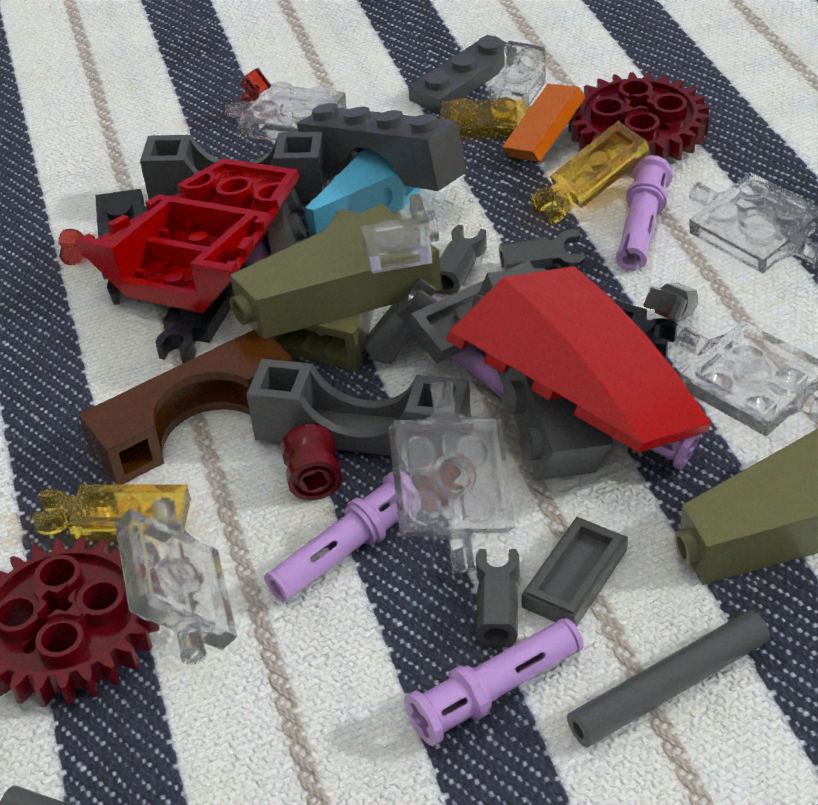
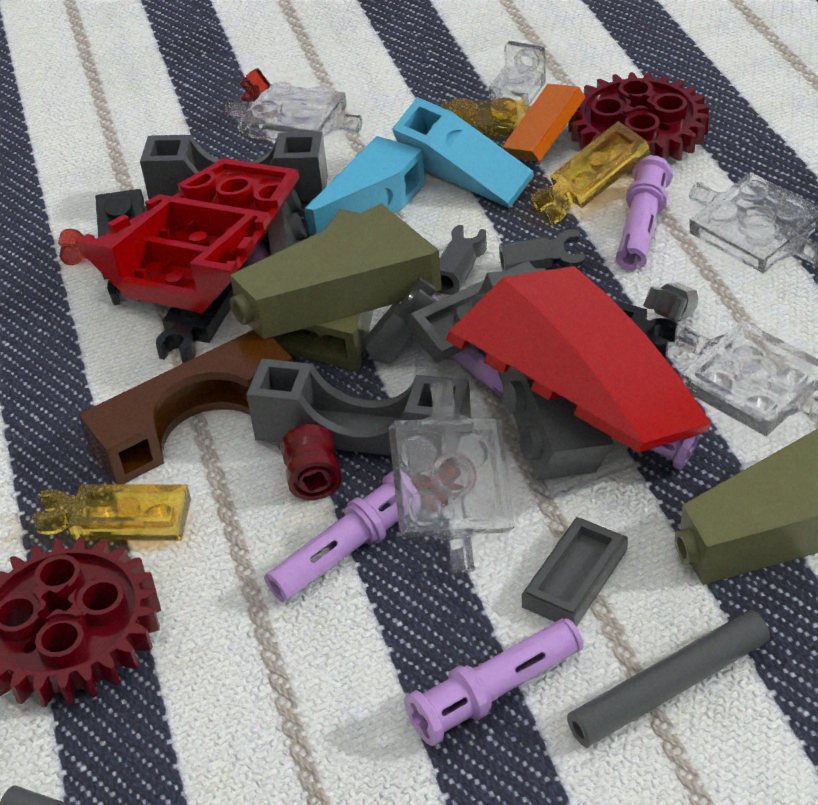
clear plate [115,498,238,665] -> none
dark grey arch [296,103,467,191] -> none
clear bracket [361,194,439,273] -> none
dark grey plate [408,34,518,114] -> none
dark grey bar [476,549,520,647] -> none
none -> medium azure slope [392,97,534,209]

